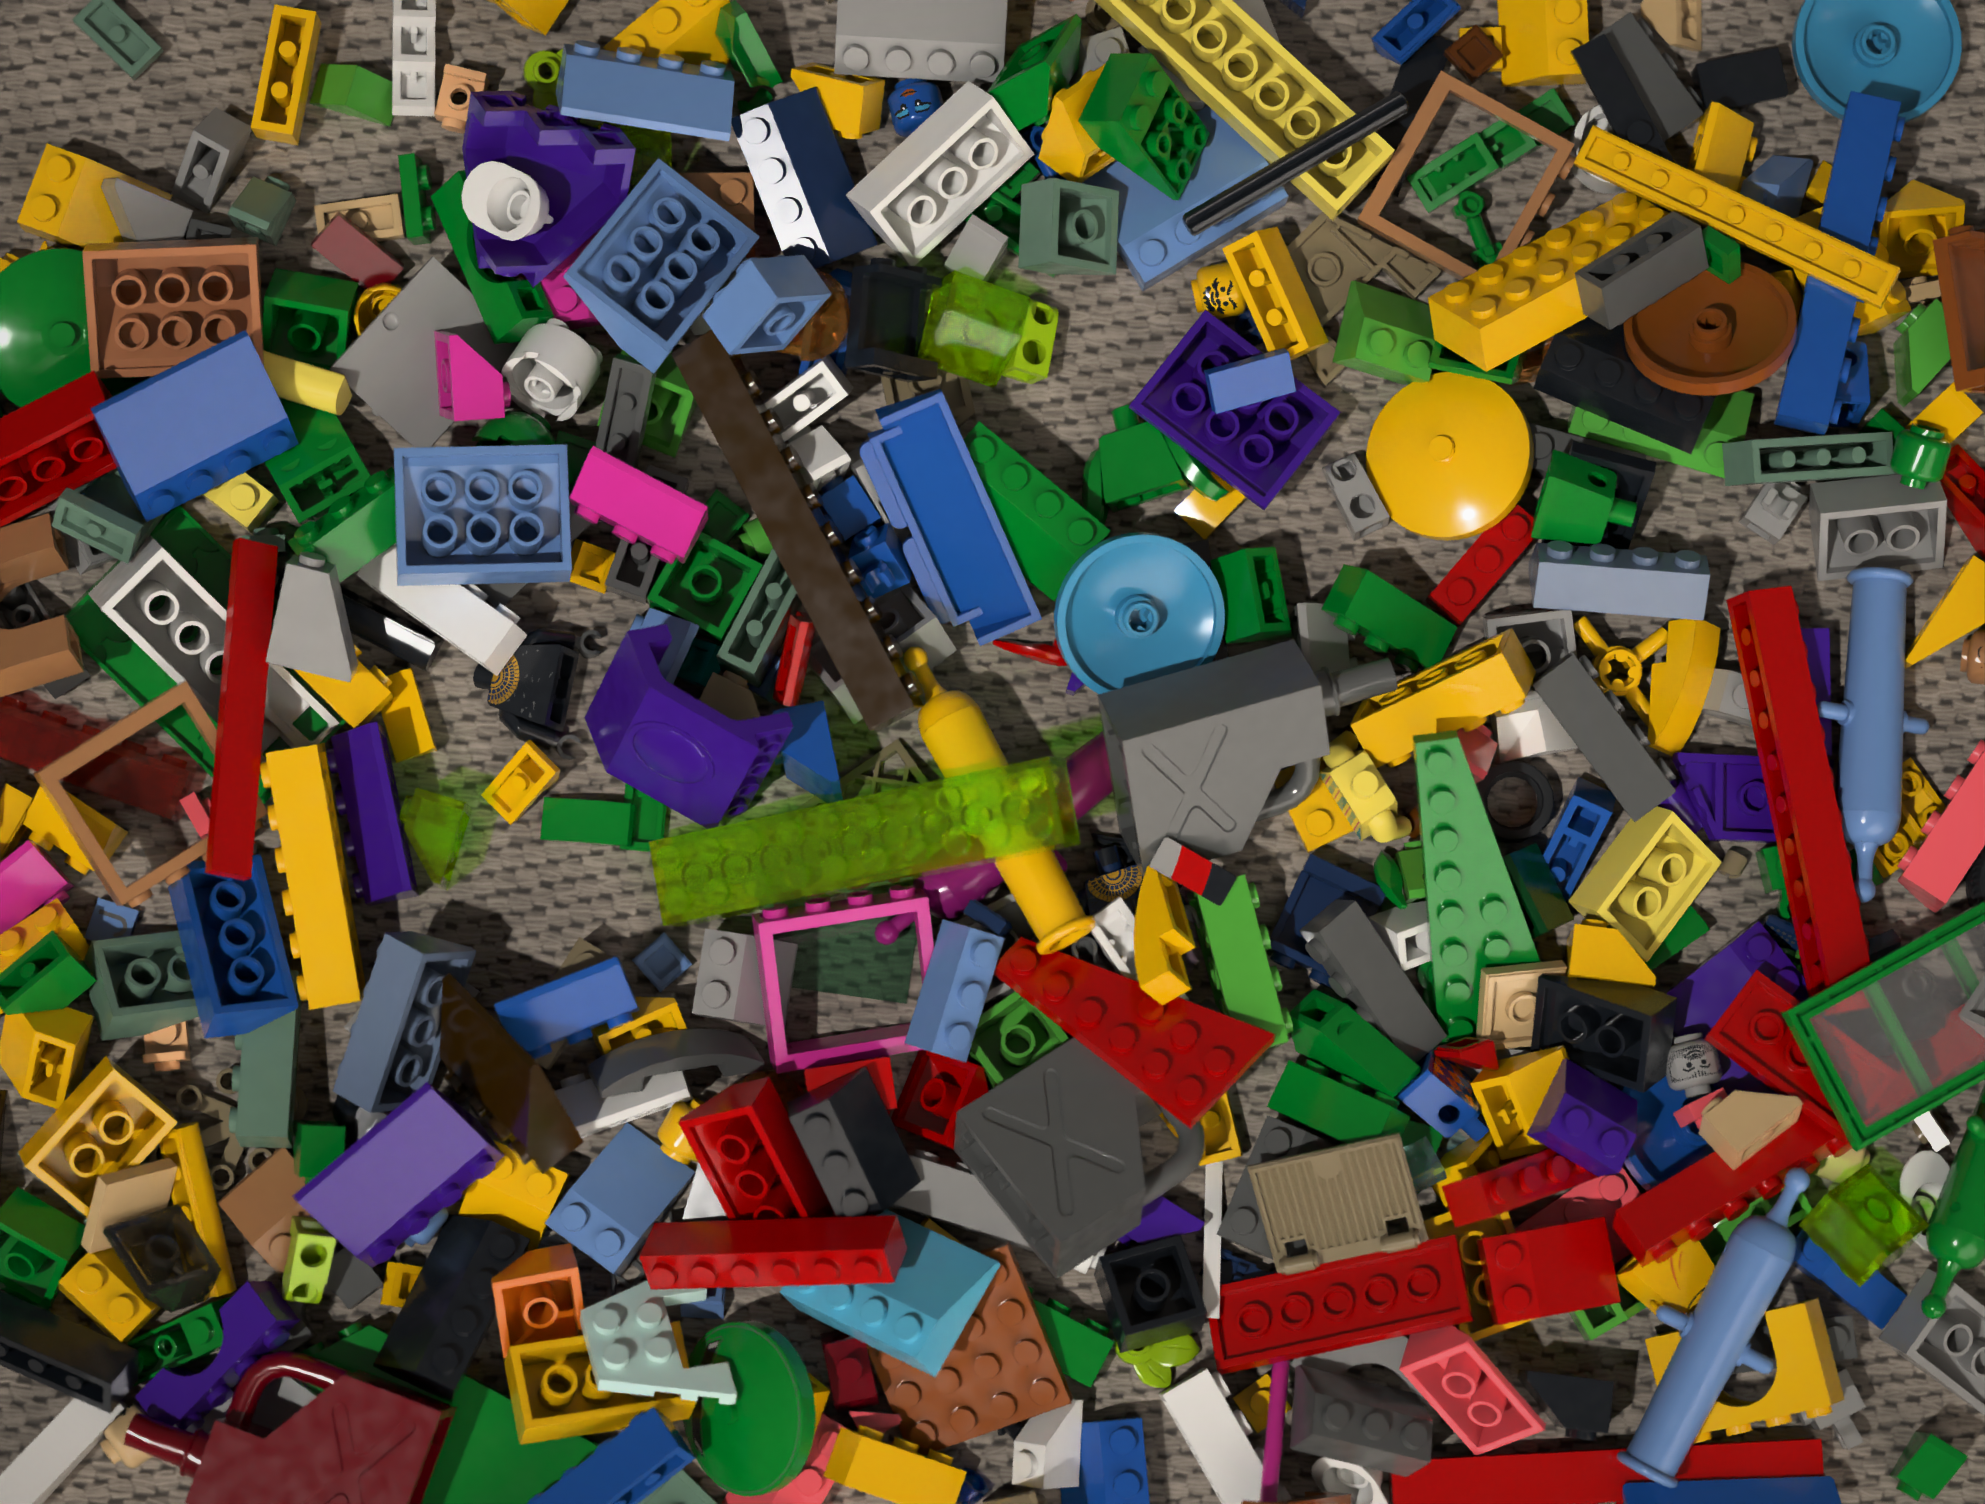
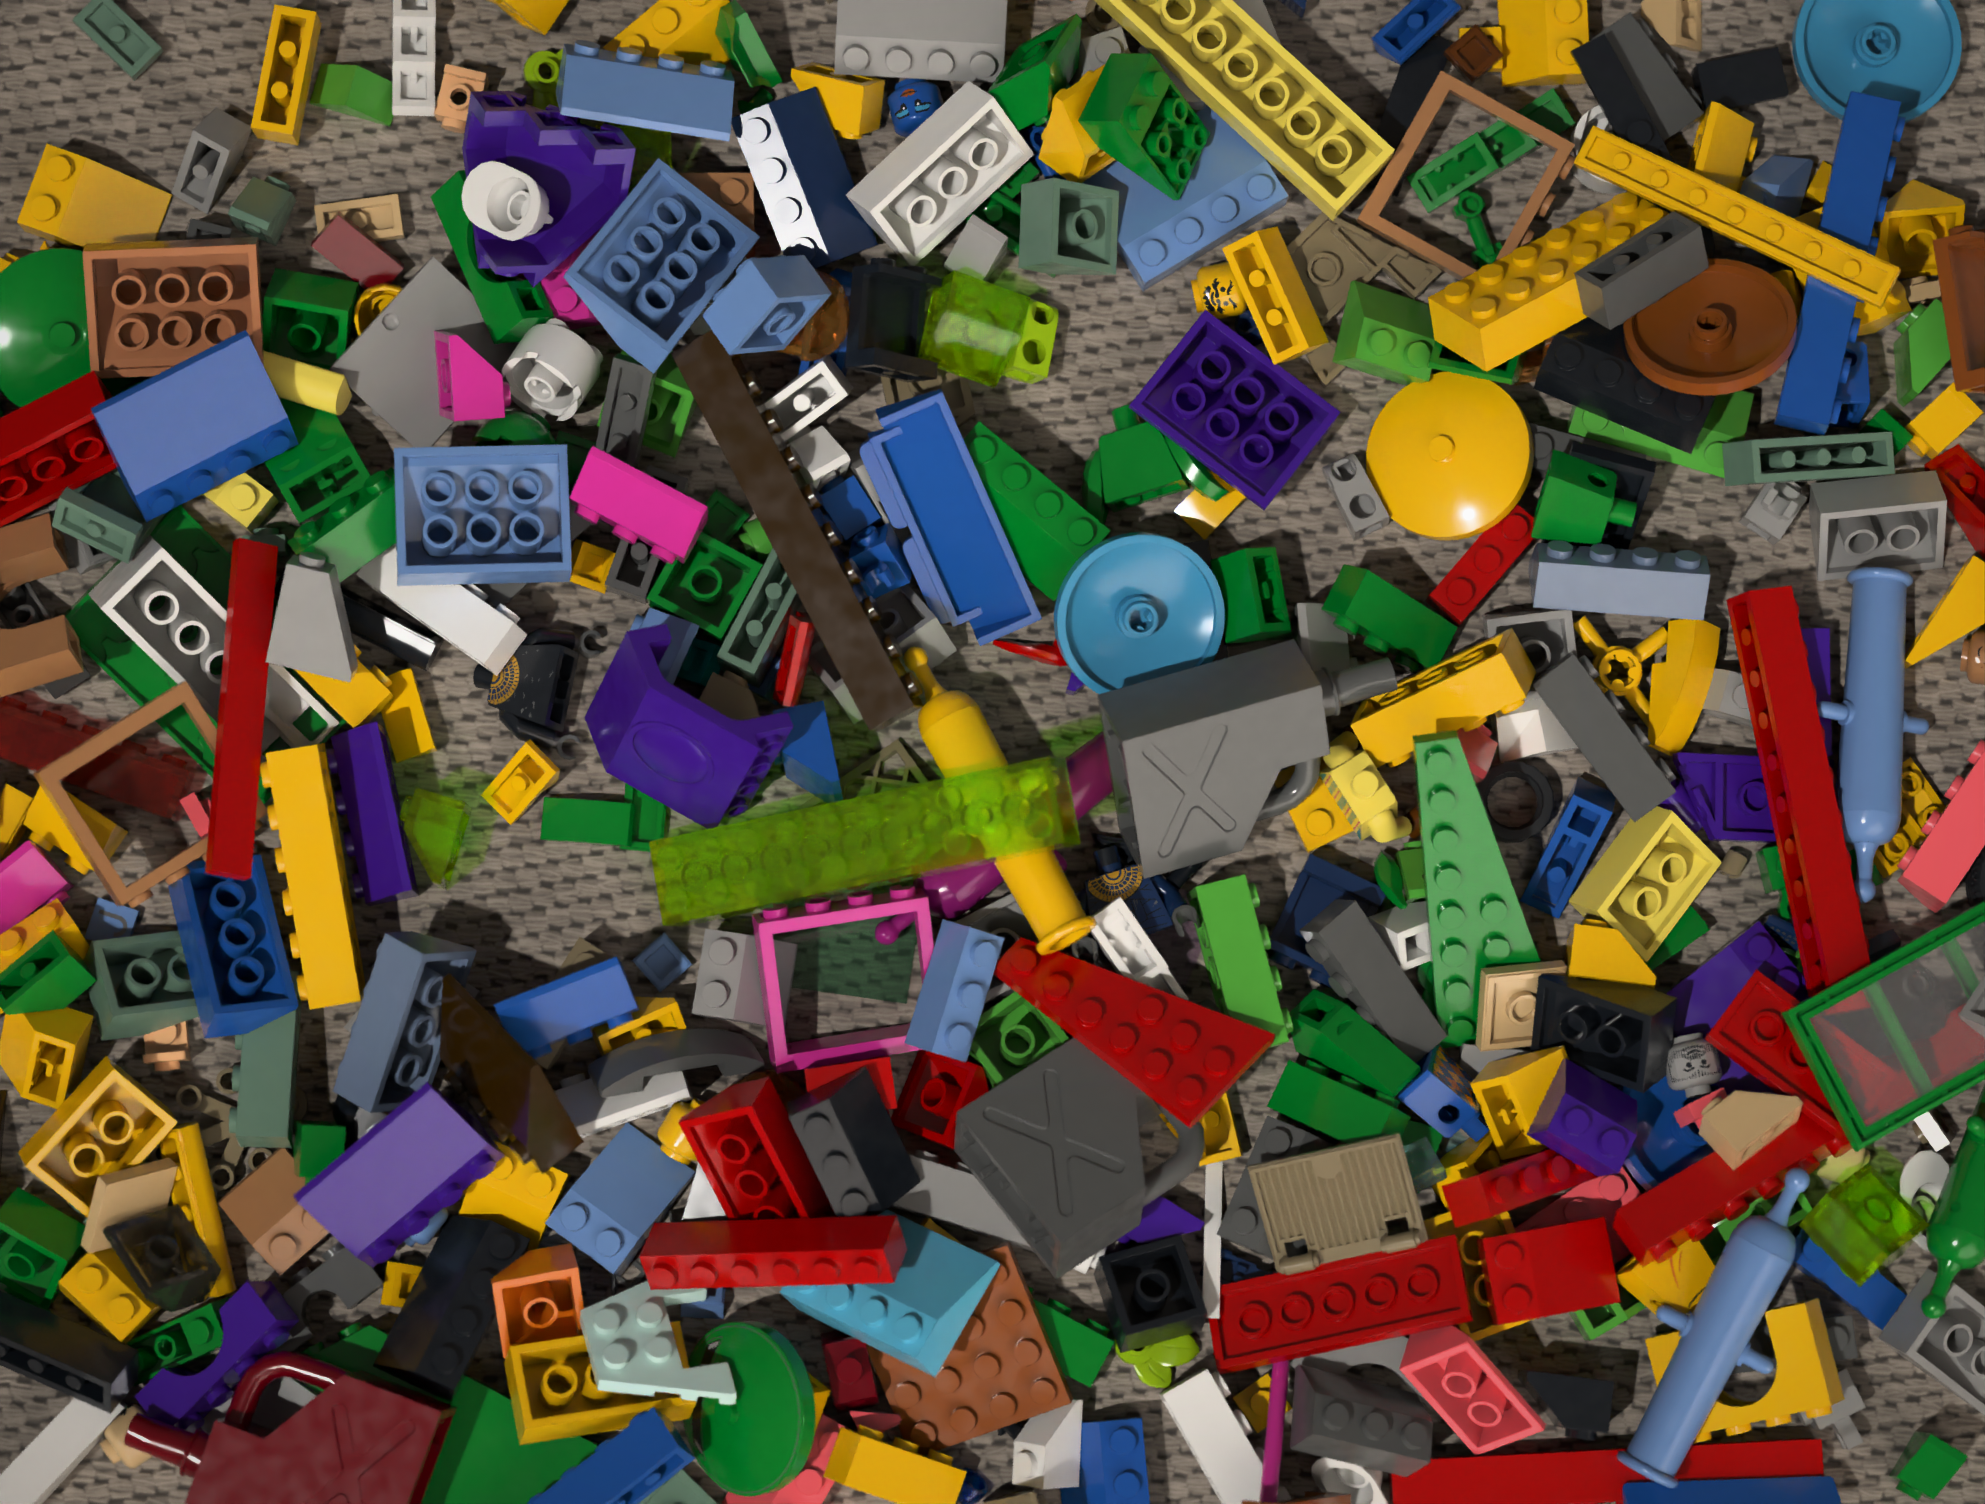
light grey slope [101,178,193,242] -> none
lime leg [282,1216,336,1304] -> none
green plate [398,153,436,245] -> none
dark blue tile [963,899,1013,940] -> none
yellow slope [1134,865,1196,1005] -> none
sticker [1150,837,1236,906] -> none
black axle [1182,91,1409,236] -> none
tile [1204,348,1296,414] -> none
red slope [1434,1037,1499,1071] -> none
dark green slope [1502,843,1574,940] -> none
green plate [1702,225,1741,285] -> none
green head [1890,423,1952,489] -> none

